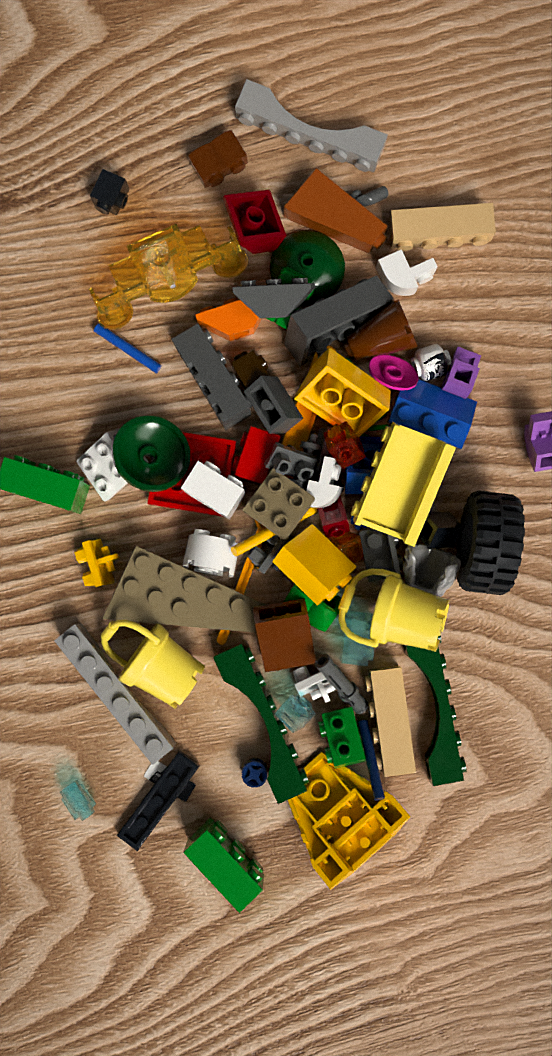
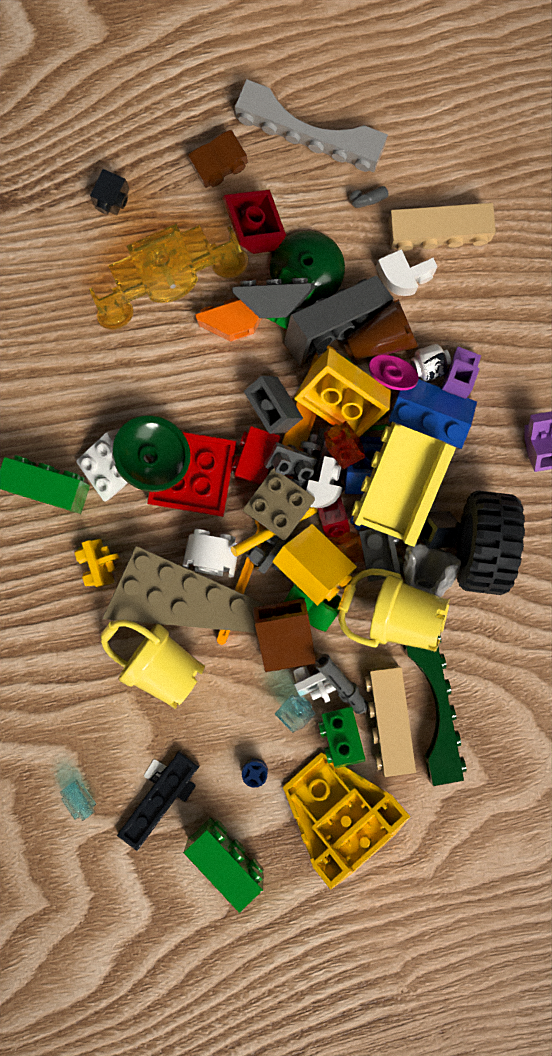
light grey arch [54,623,176,765] -> none
blue bar [94,323,162,374] -> none
dark grey wedge [172,324,252,431] -> none
white brick [181,461,246,520] -> none
dark green arch [213,644,310,804] -> none
dark brown brick [231,350,268,390] -> none
dark orange slope [284,168,387,254] -> none
clear light blue brick [340,610,374,666] -> none
dark blue bar [358,720,385,801] -> none

